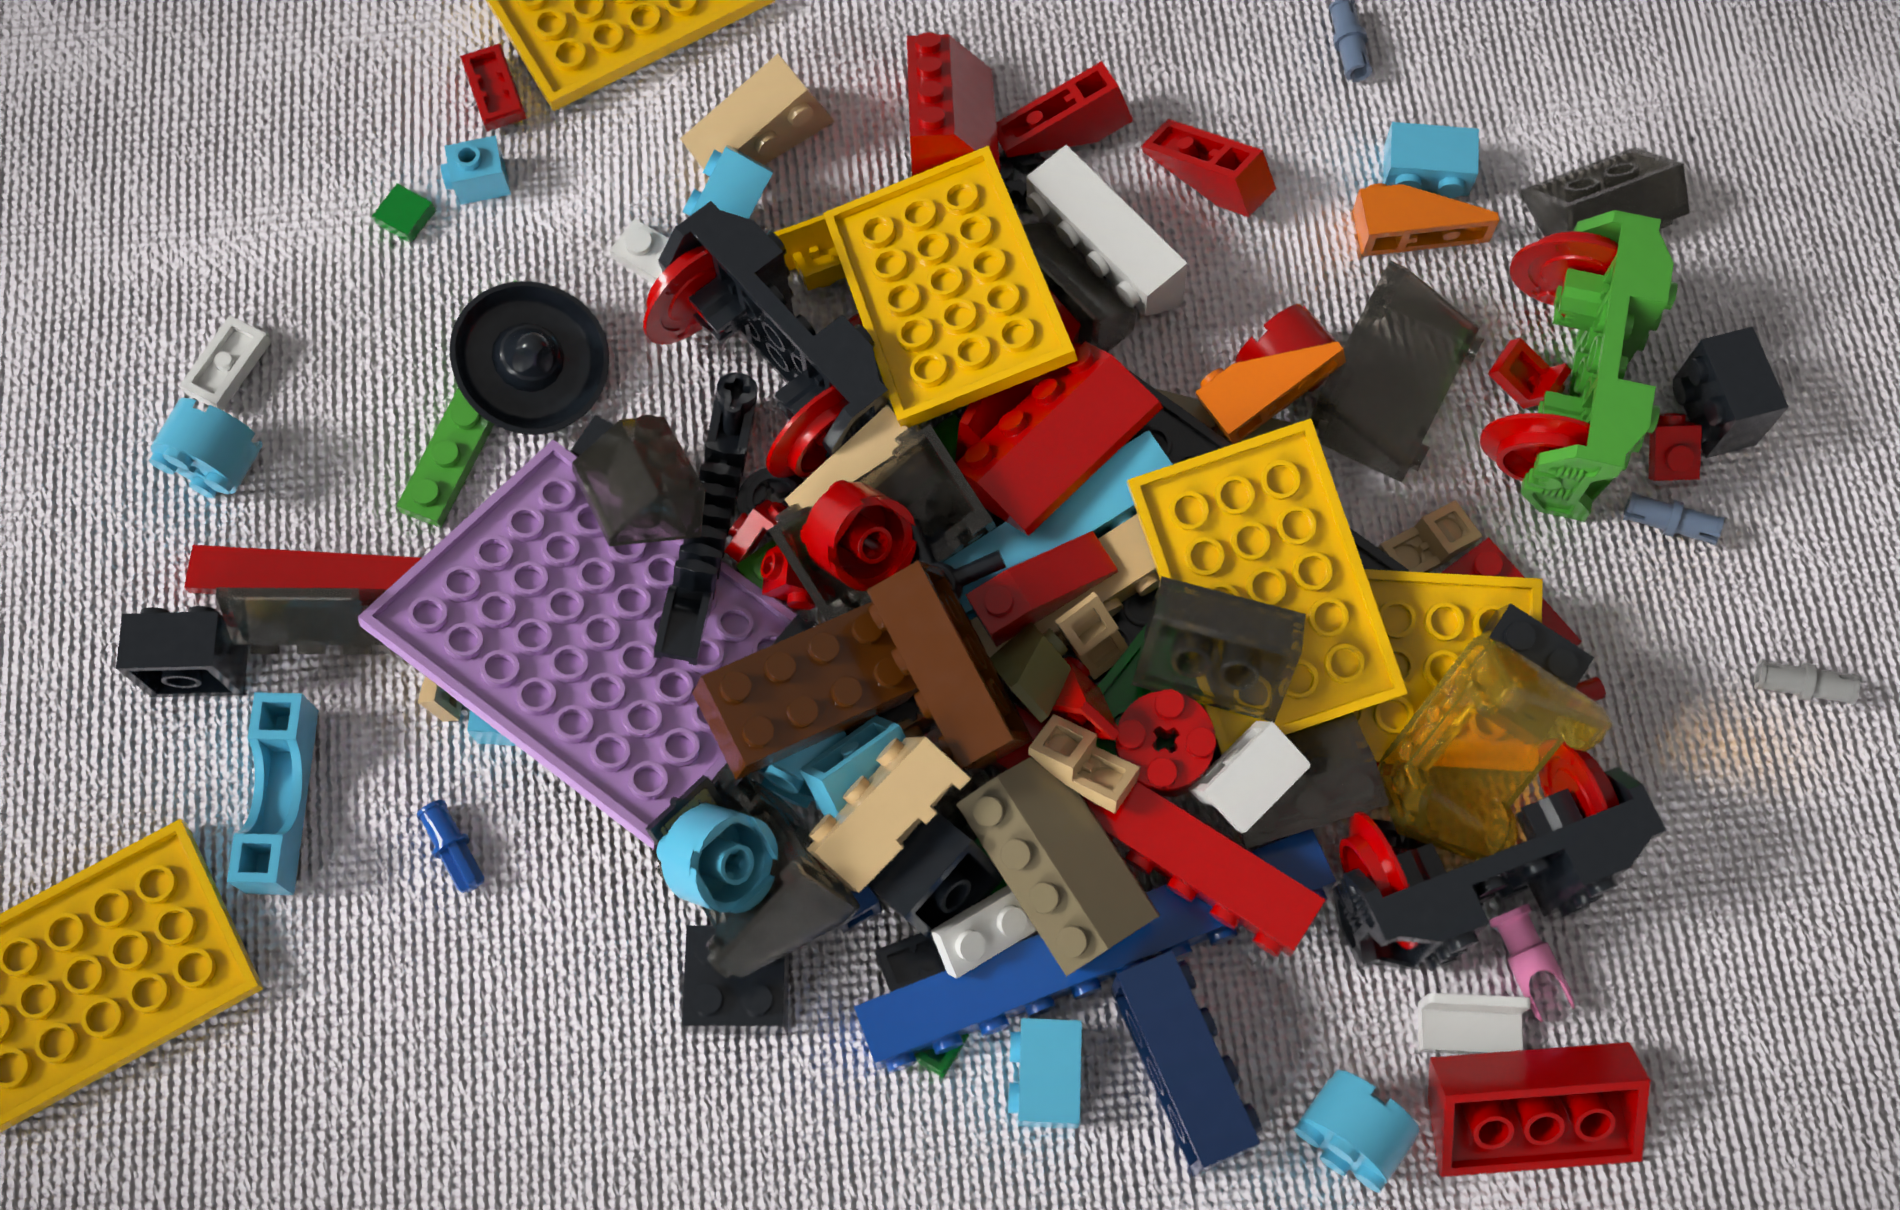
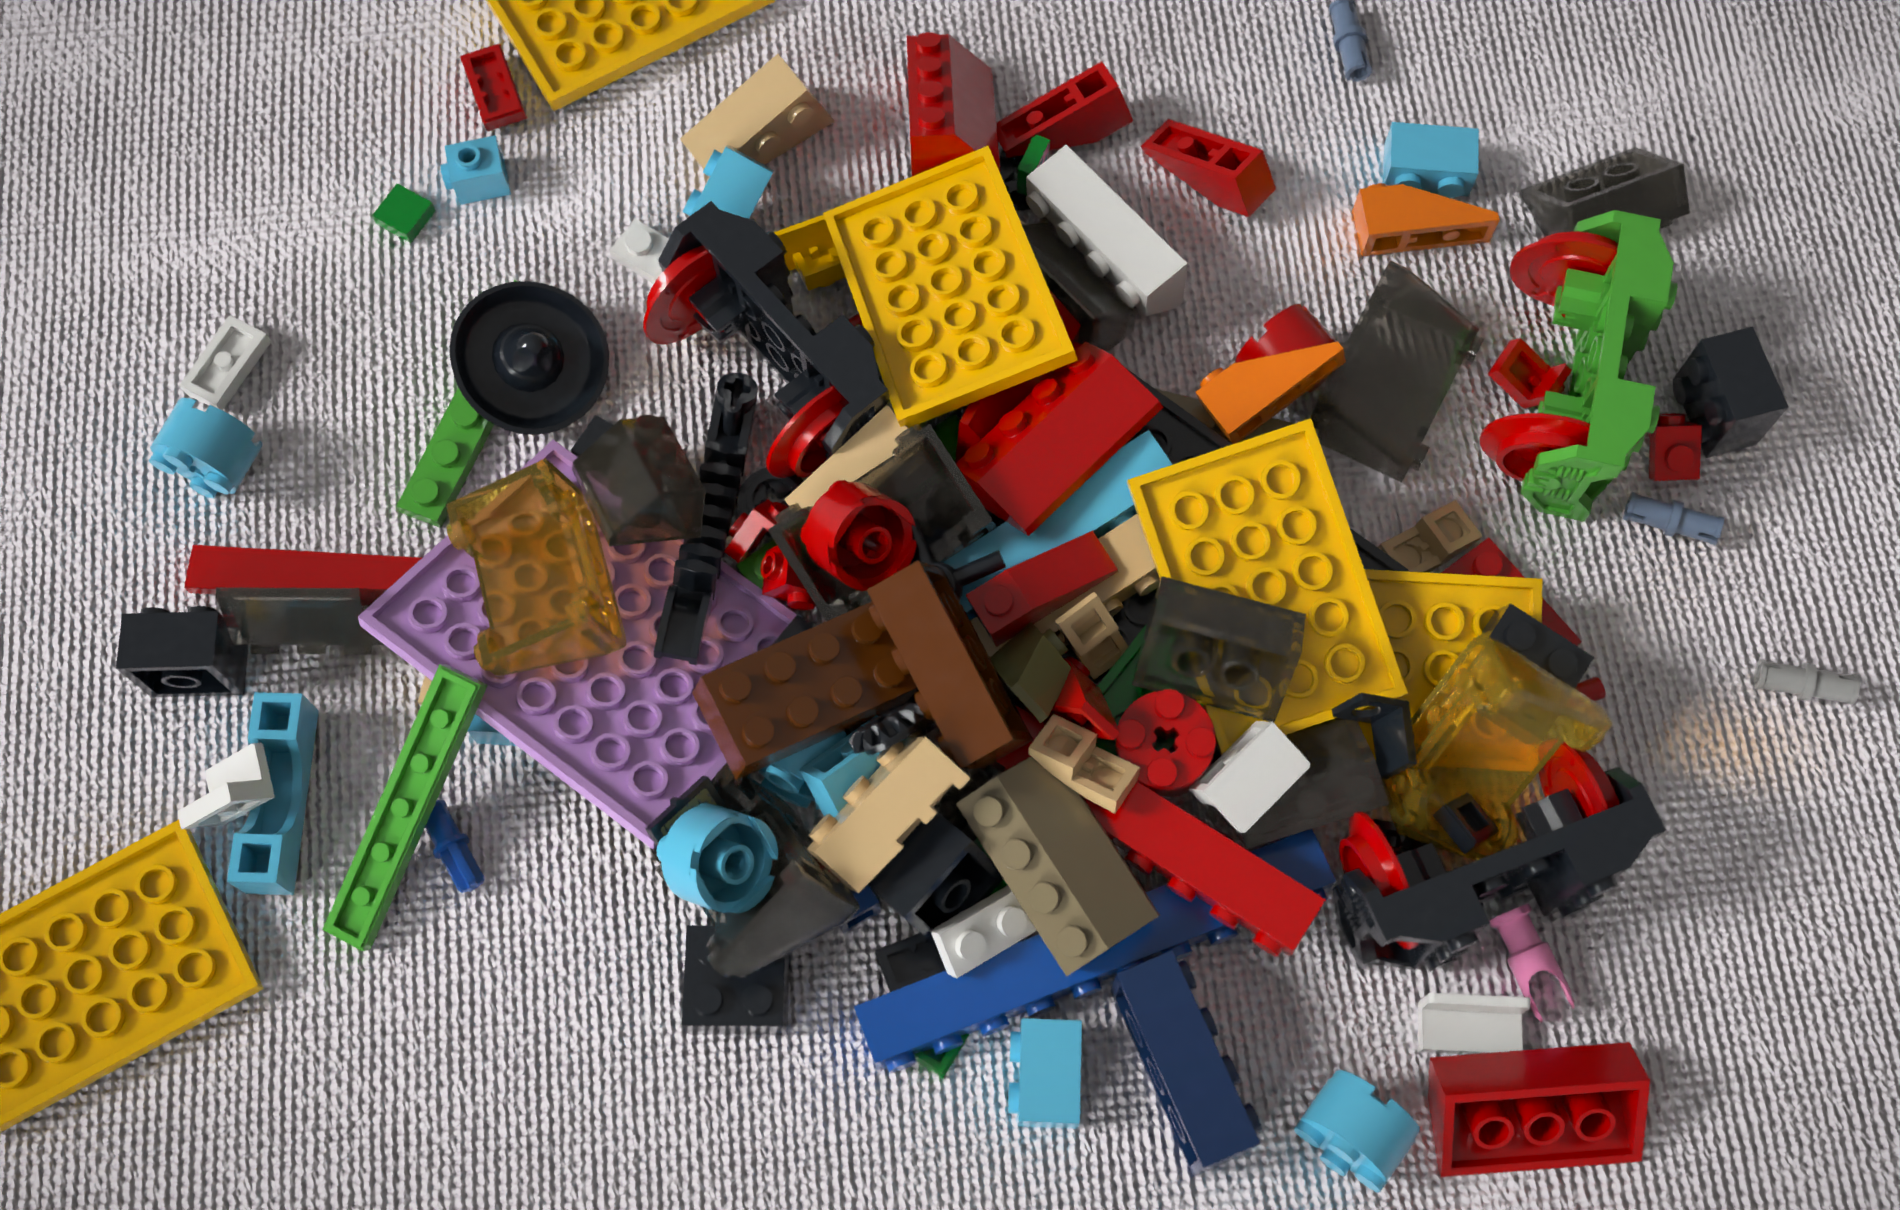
none -> white panel [177,743,275,830]
none -> bright green tile [322,664,488,951]
none -> clear yellow windscreen [446,458,626,676]
none -> black gear [849,703,925,755]
none -> green tile [1017,135,1050,196]
none -> black bracket [1332,693,1417,779]
none -> black tile [1433,792,1499,855]

